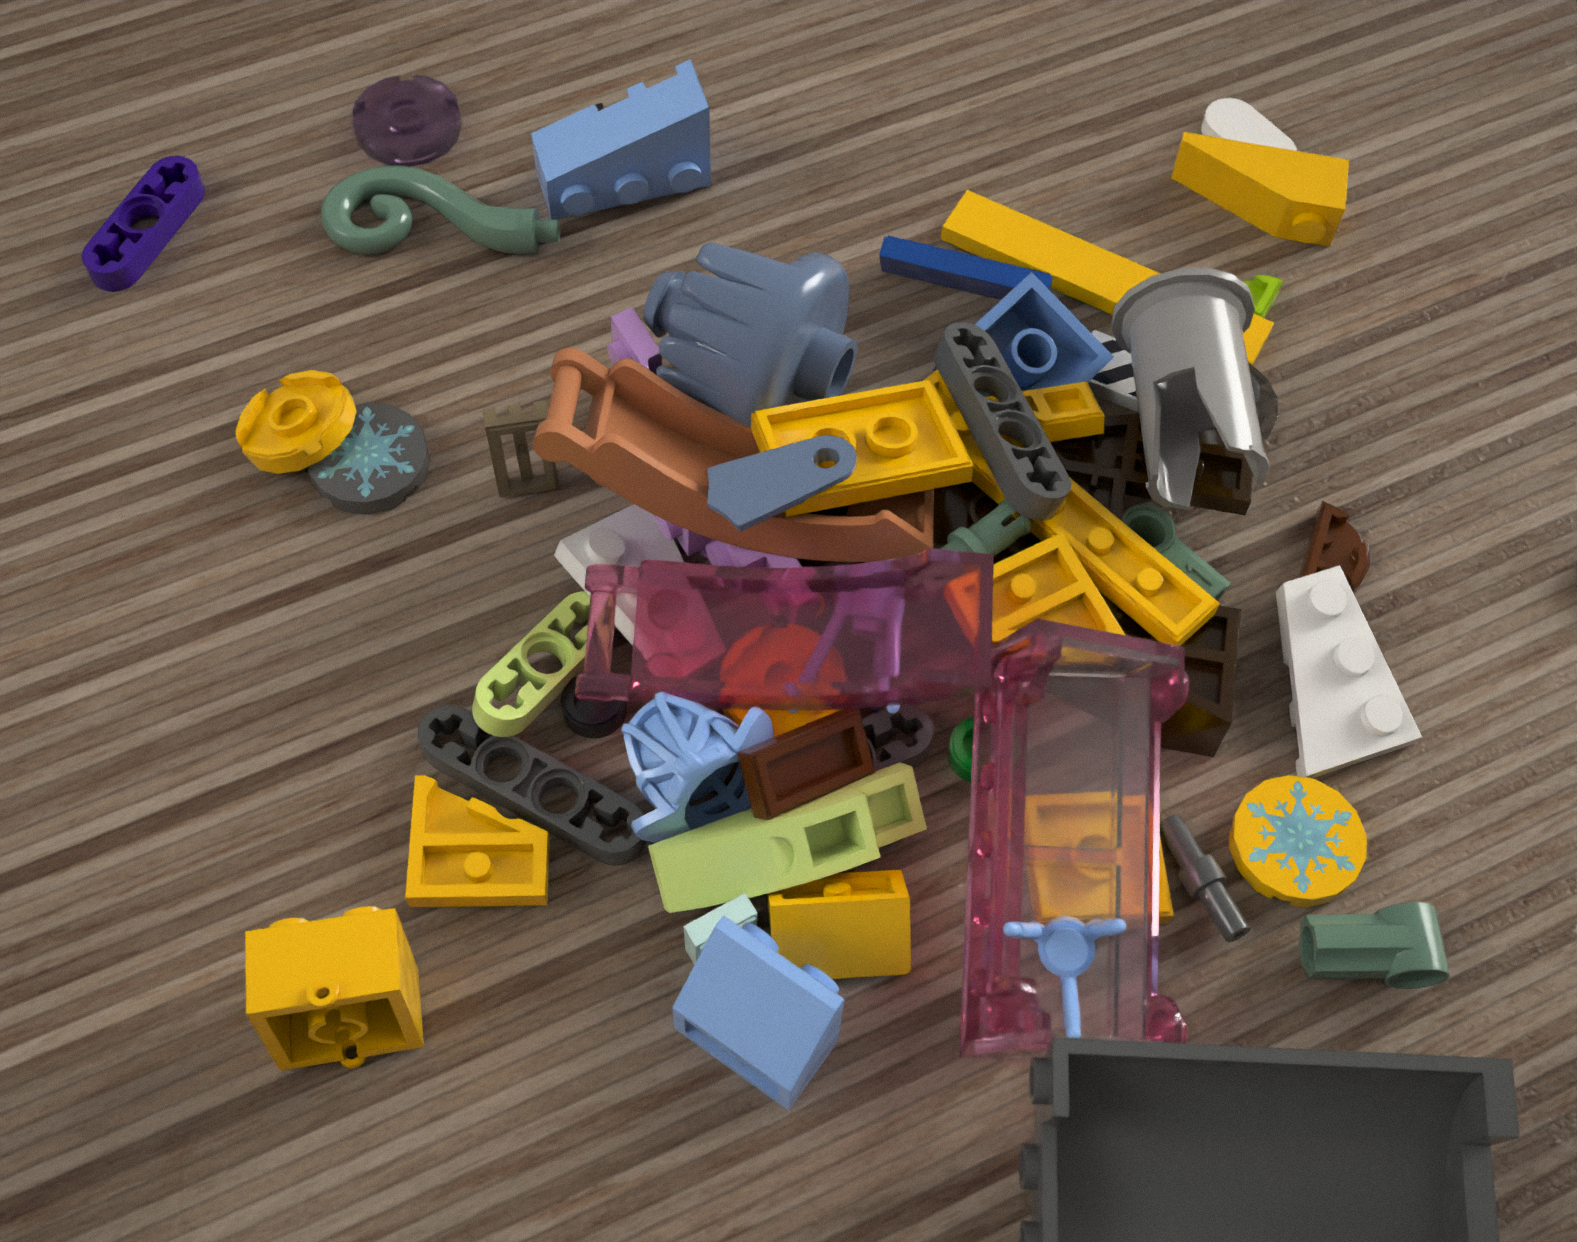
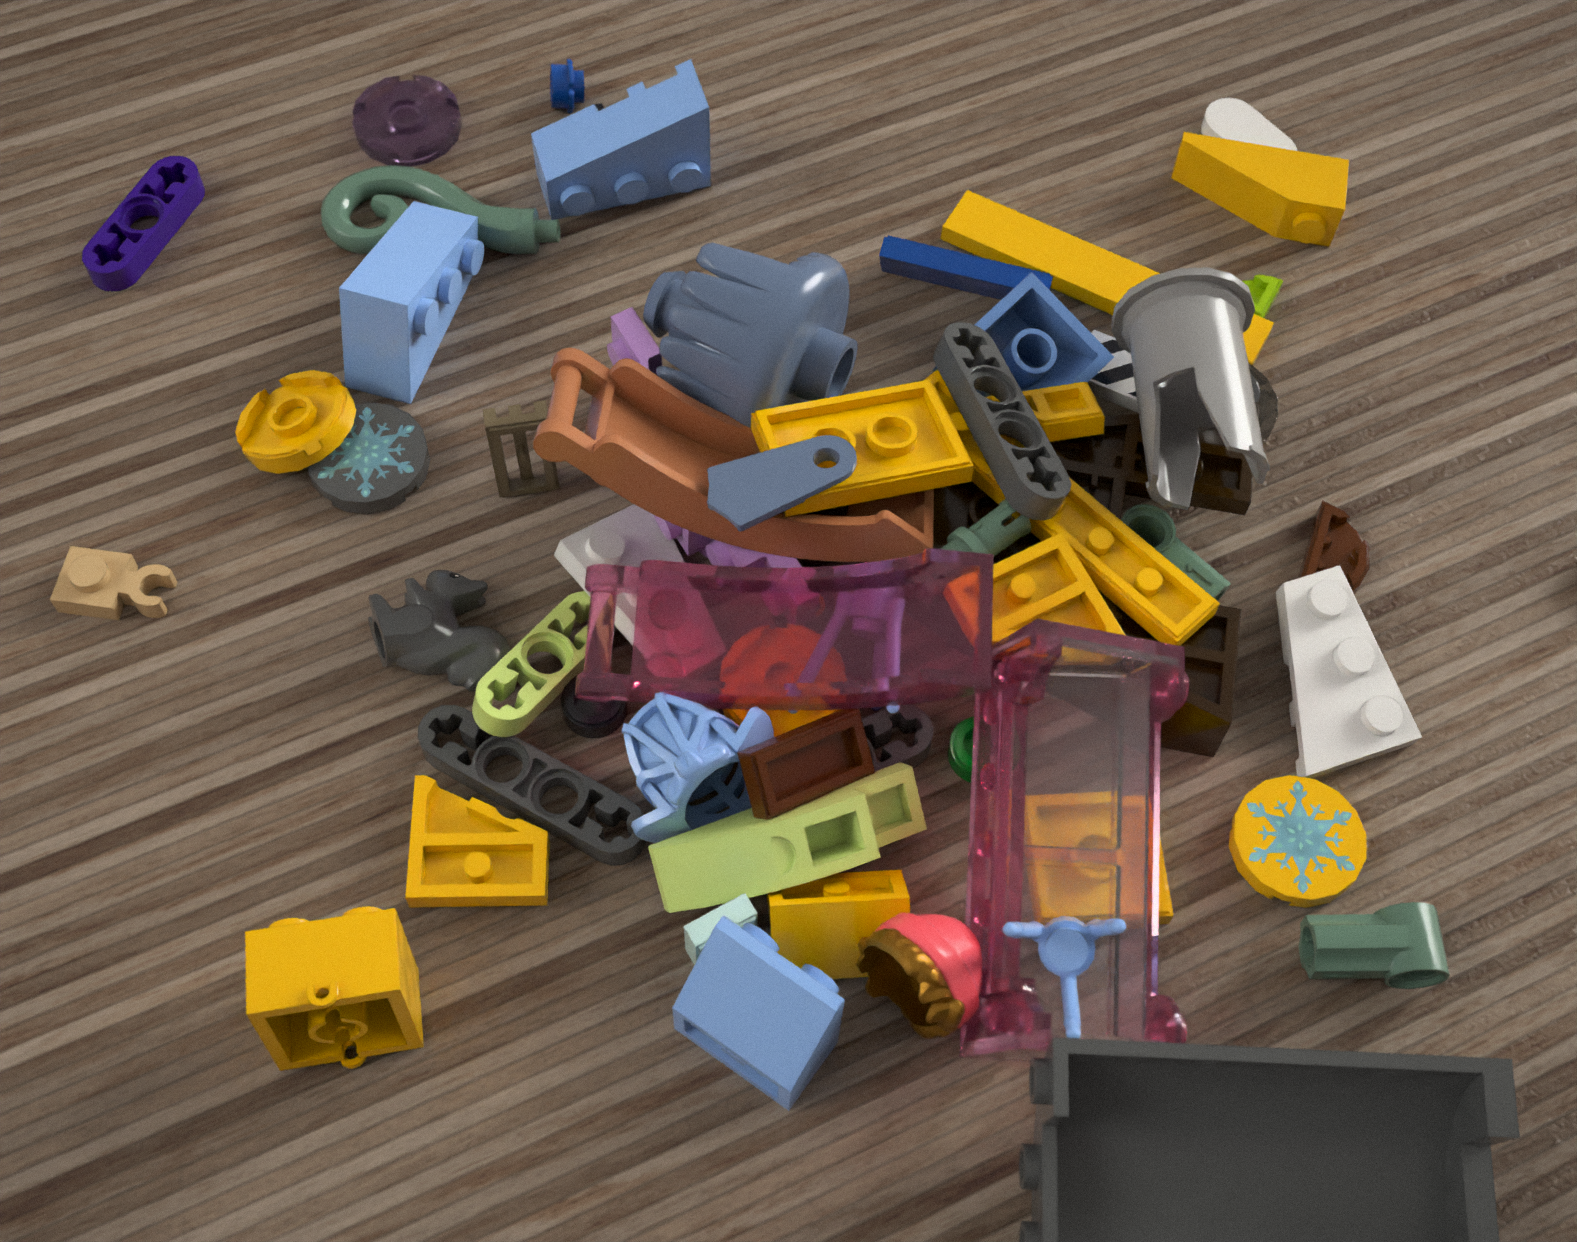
dark grey bar [1158,815,1250,942] -> none
none -> tan plate [50,546,178,620]
none -> light blue wedge [339,201,484,404]
none -> dark grey animal [368,570,511,692]
none -> blue plate [550,59,584,114]
none -> hair [857,912,983,1039]

